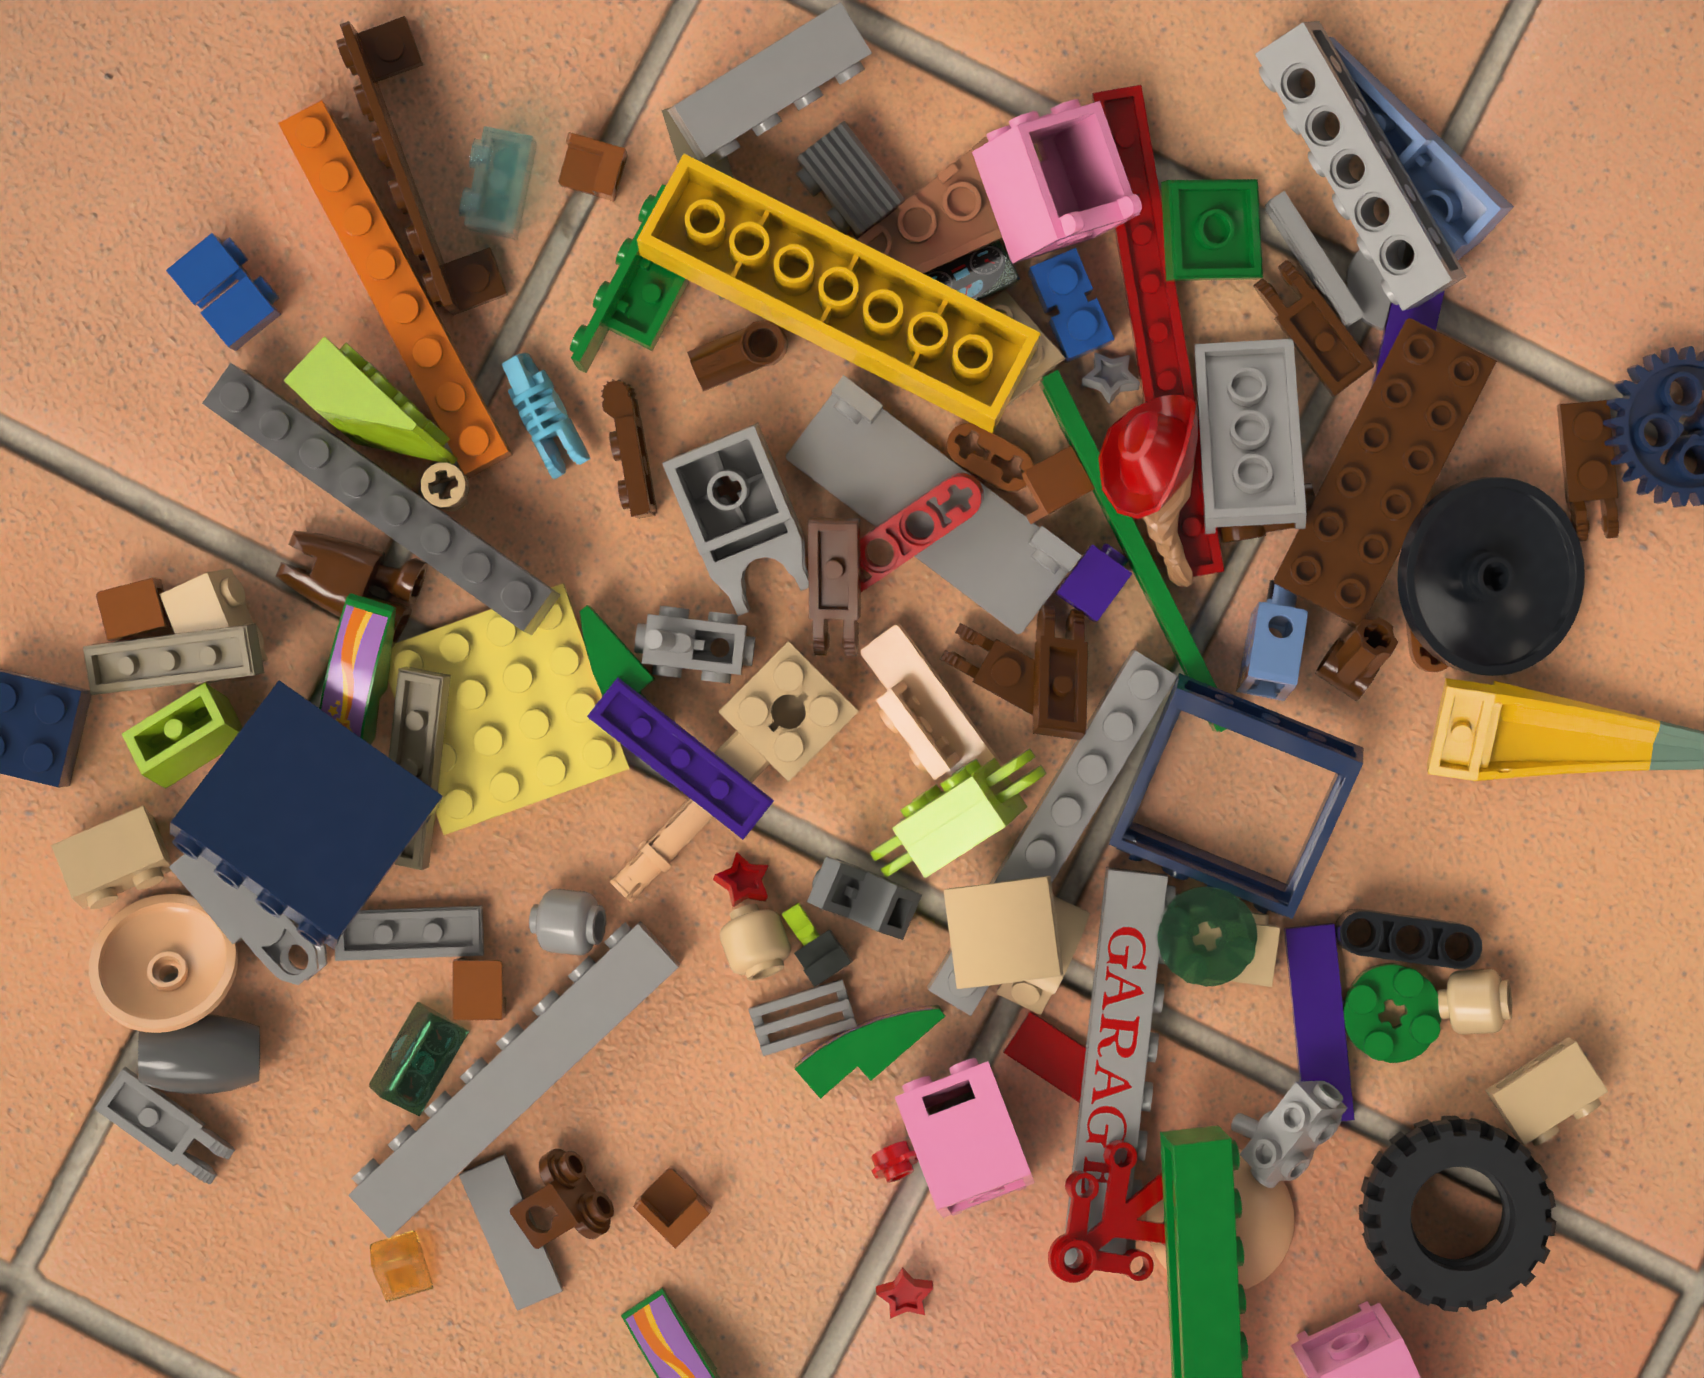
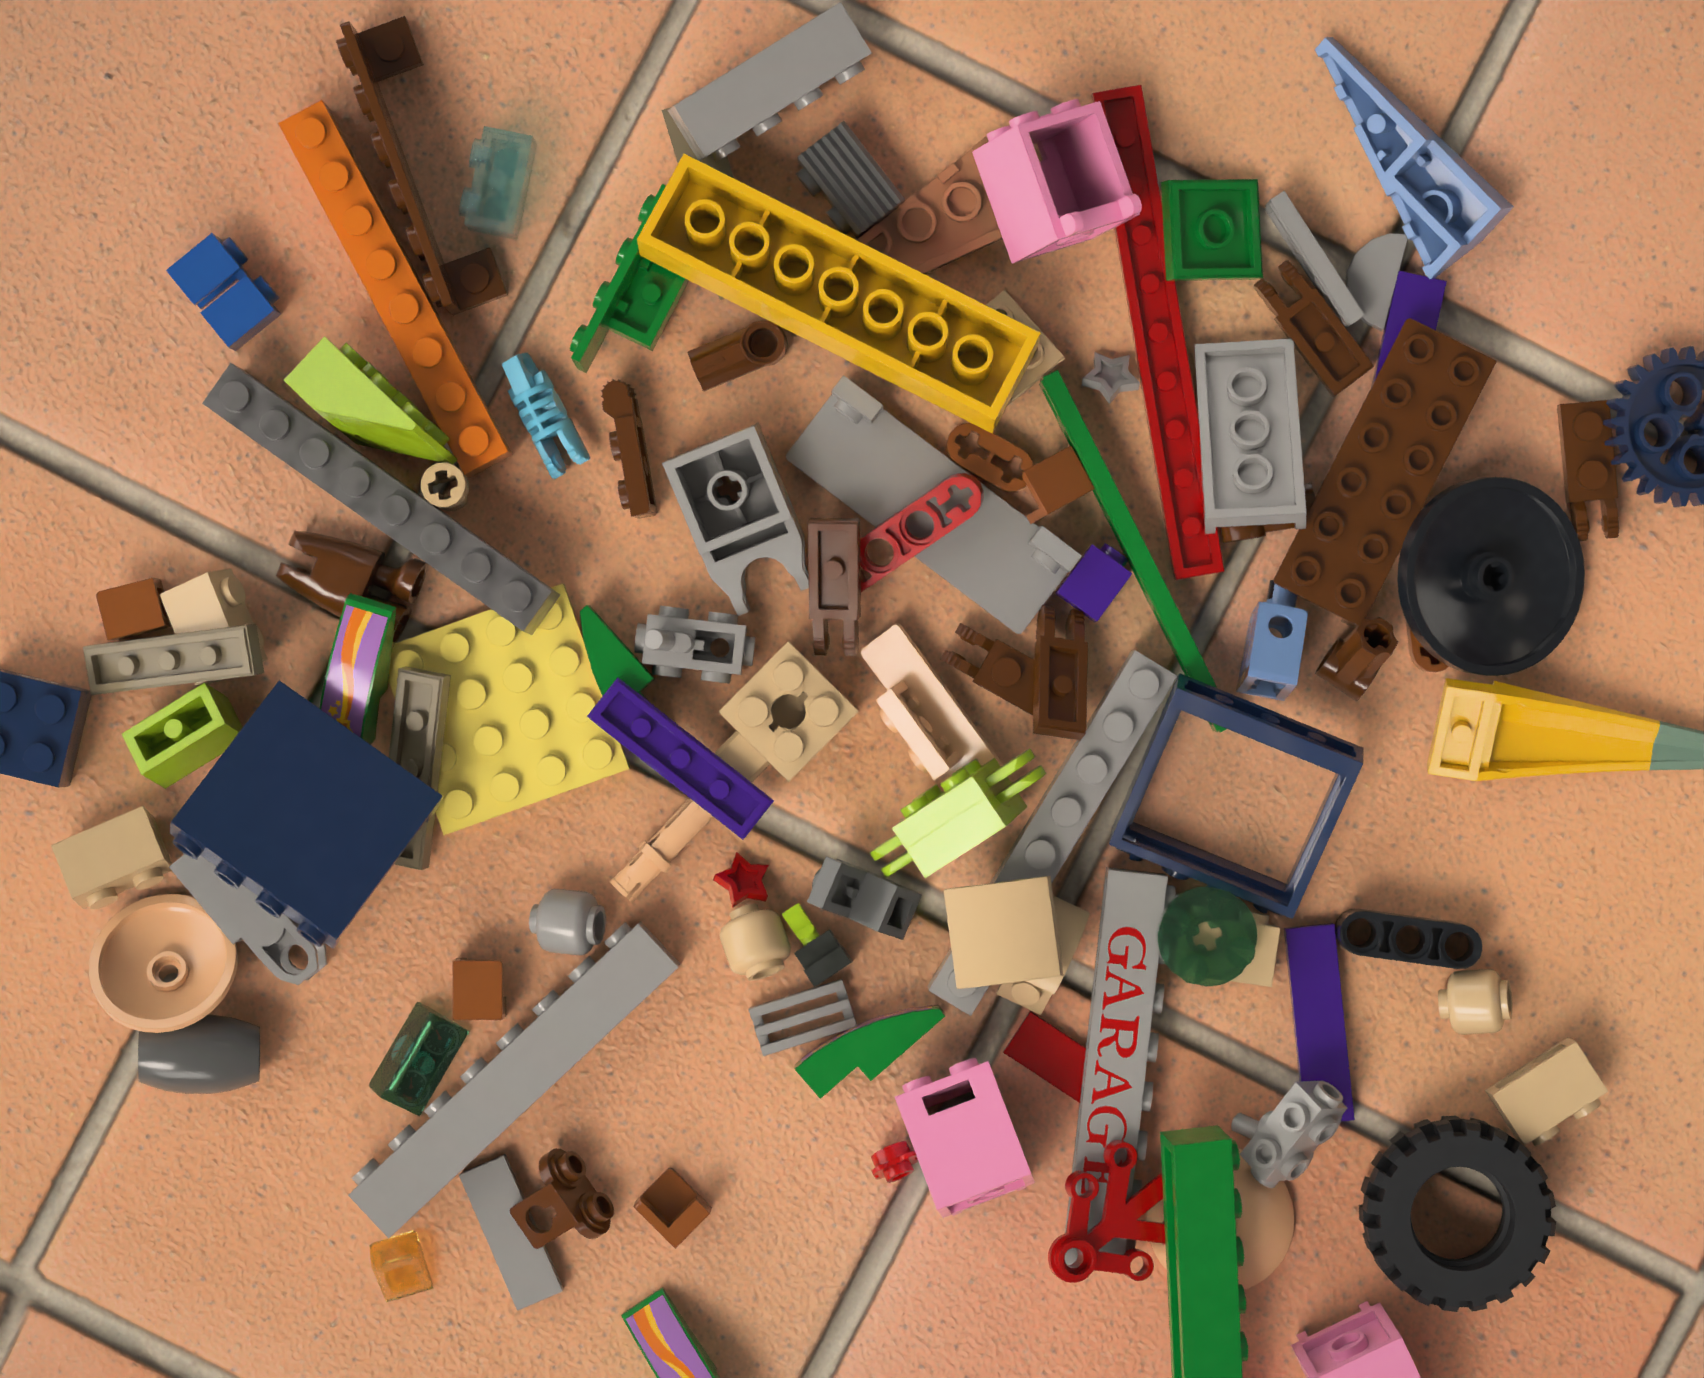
light grey hinge [94,1067,235,1184] -> none
light grey tile [335,905,484,961] -> none
dark orange panel [558,132,628,202] -> none
red piece [876,1267,933,1319] -> none
slope [925,241,1021,302] -> none
blue piece [1028,248,1115,363] -> none
red hat [1098,395,1198,587] -> none
light grey brick [1255,21,1467,311] -> none
green plate [1343,963,1441,1063] -> none

